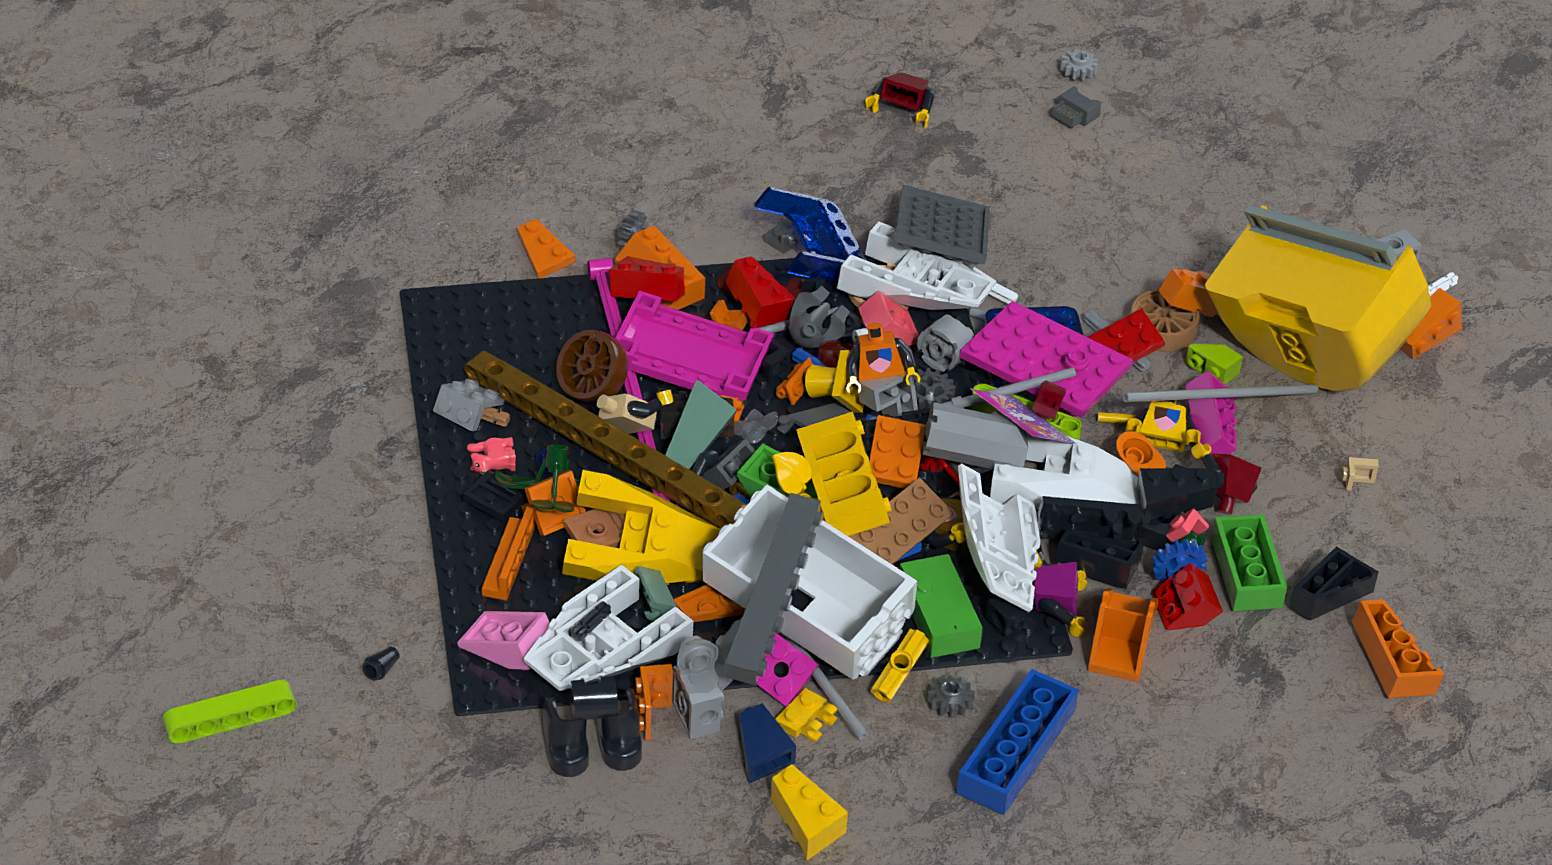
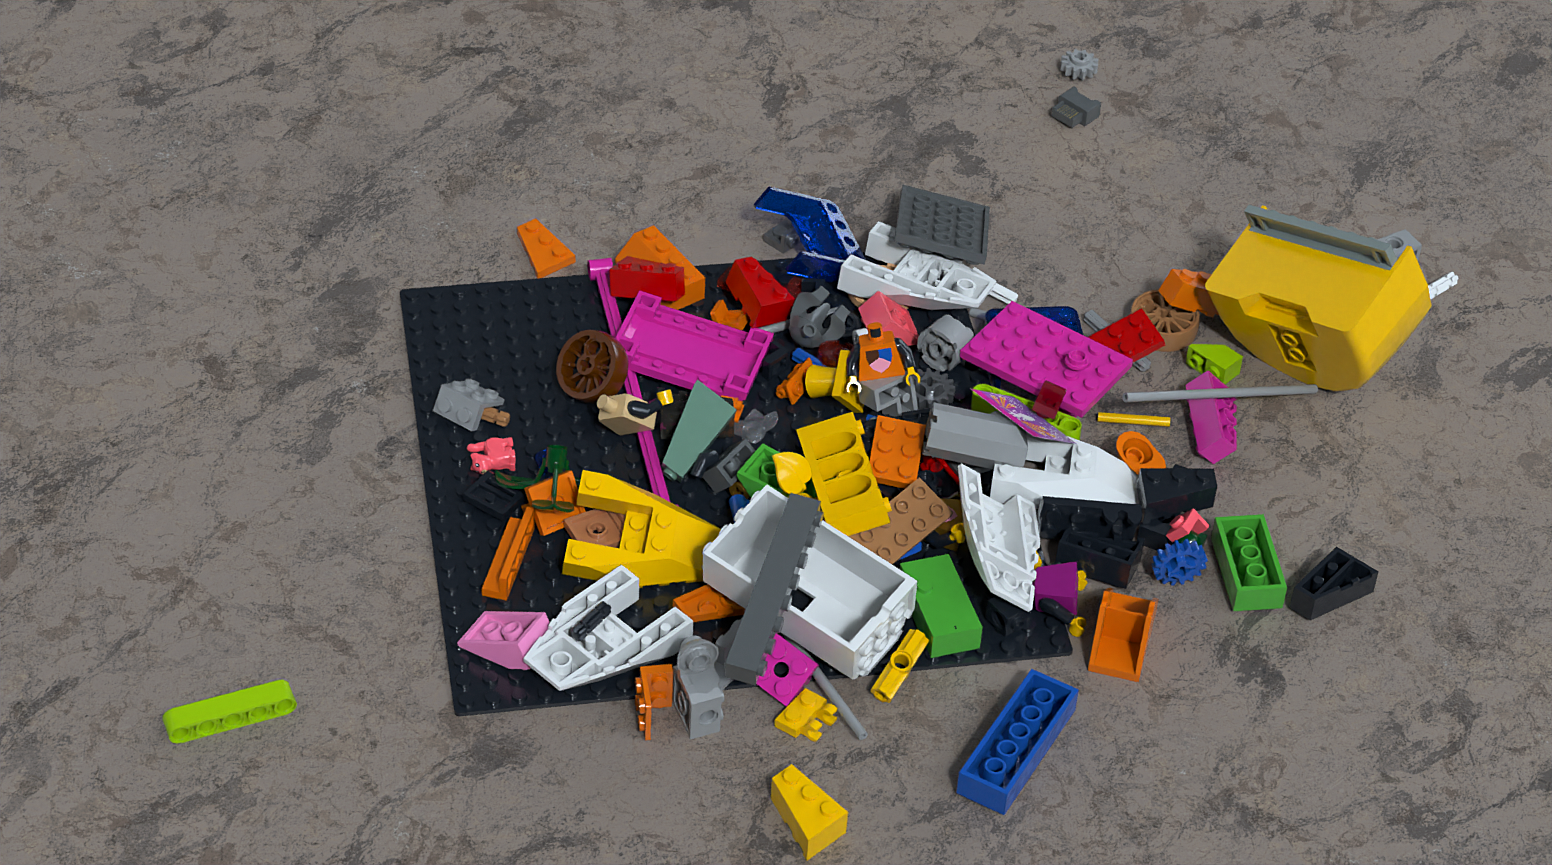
black cone [362,647,400,681] -> none
pearl gold beam [464,351,746,529] -> none
black piece [543,675,642,777] -> none
flat silver gear [618,210,647,249] -> none
sand green hinge [634,566,677,621] -> none
dark blue slope [739,703,796,783] -> none
dark grey flag [777,403,854,434] -> none
dark red torso [865,72,935,128] -> none
flat silver gear [927,674,975,718] -> none
light grey bar [942,367,1076,409] -> none
torso [1125,400,1201,452] -> none
red slope [1152,563,1223,630] -> none
dark red torso [1191,443,1262,514] -> none
tan bracket [1341,457,1379,491] -> none
orange wedge [1352,599,1445,698] -> none
orange wedge [1400,288,1462,359] -> none

